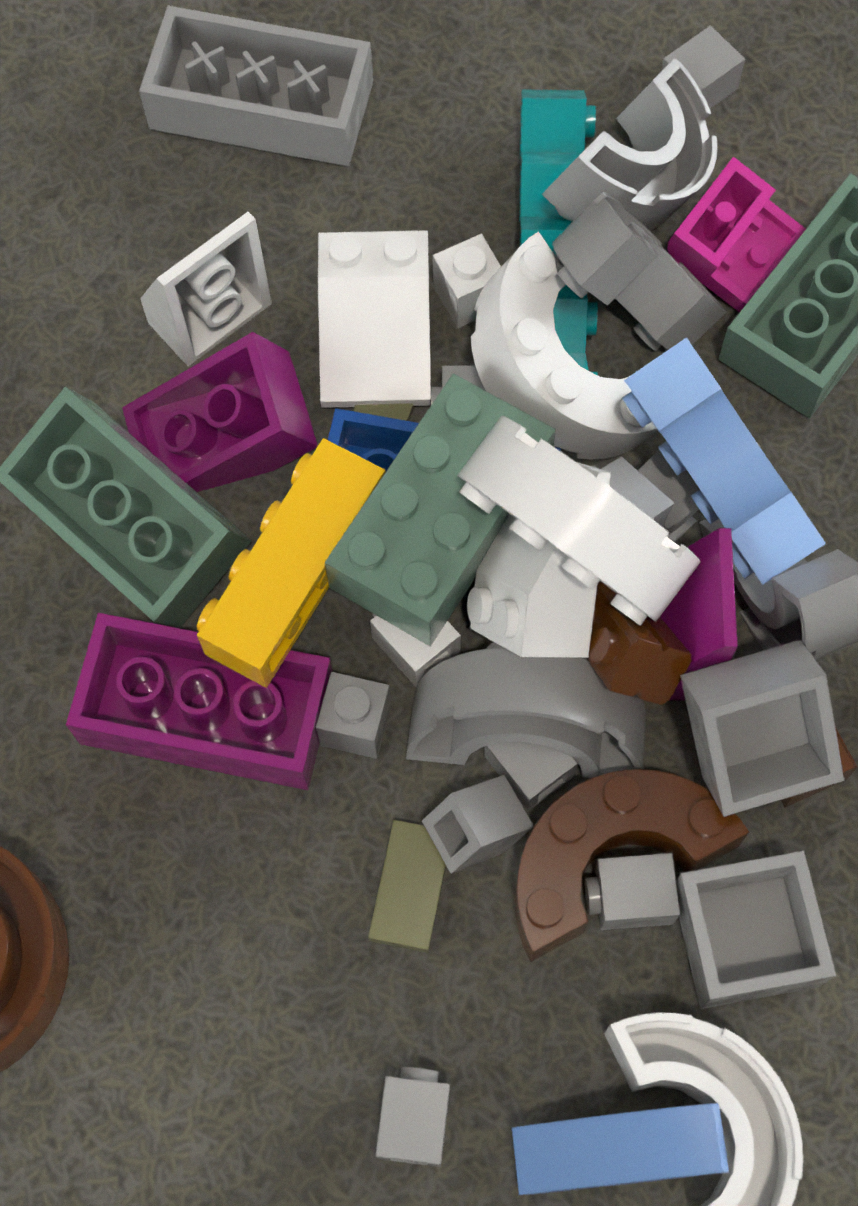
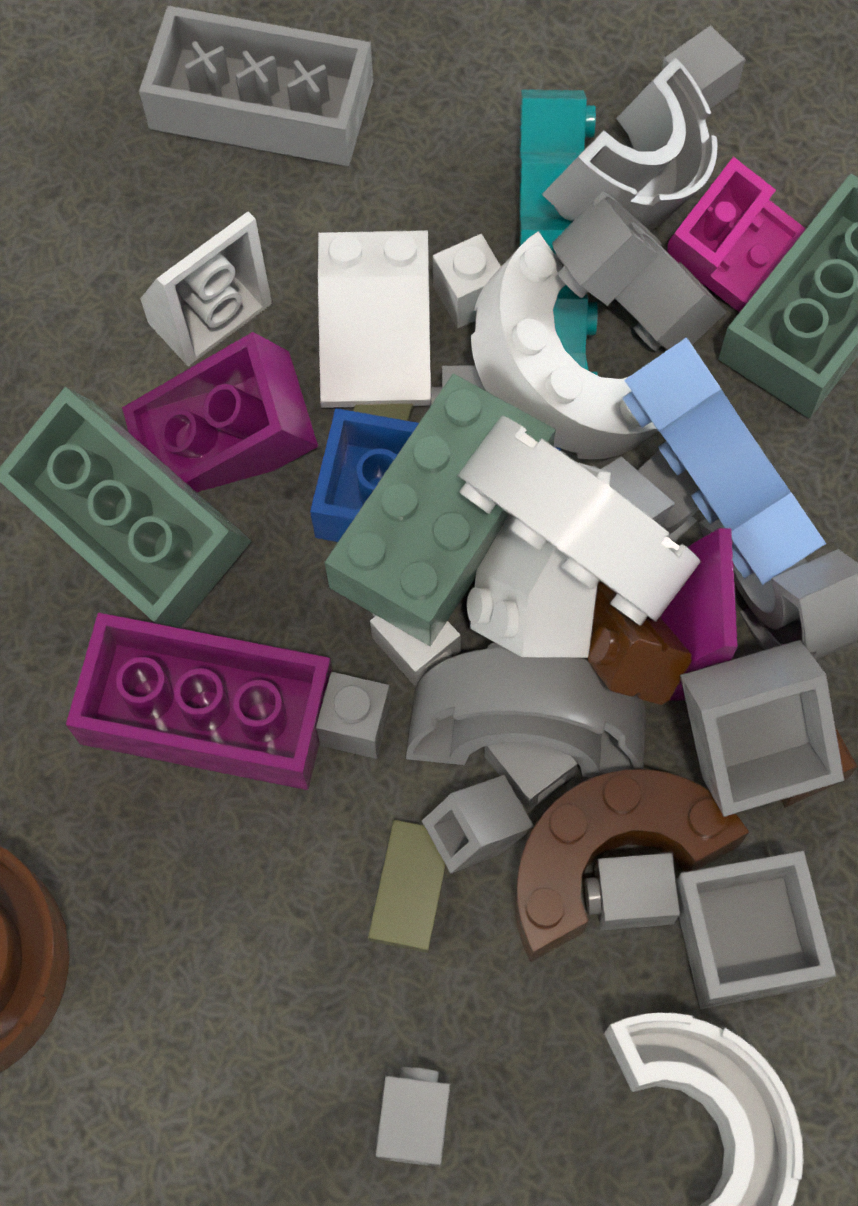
yellow brick [197,438,385,688] -> none
medium blue slope [512,1103,729,1195] -> none

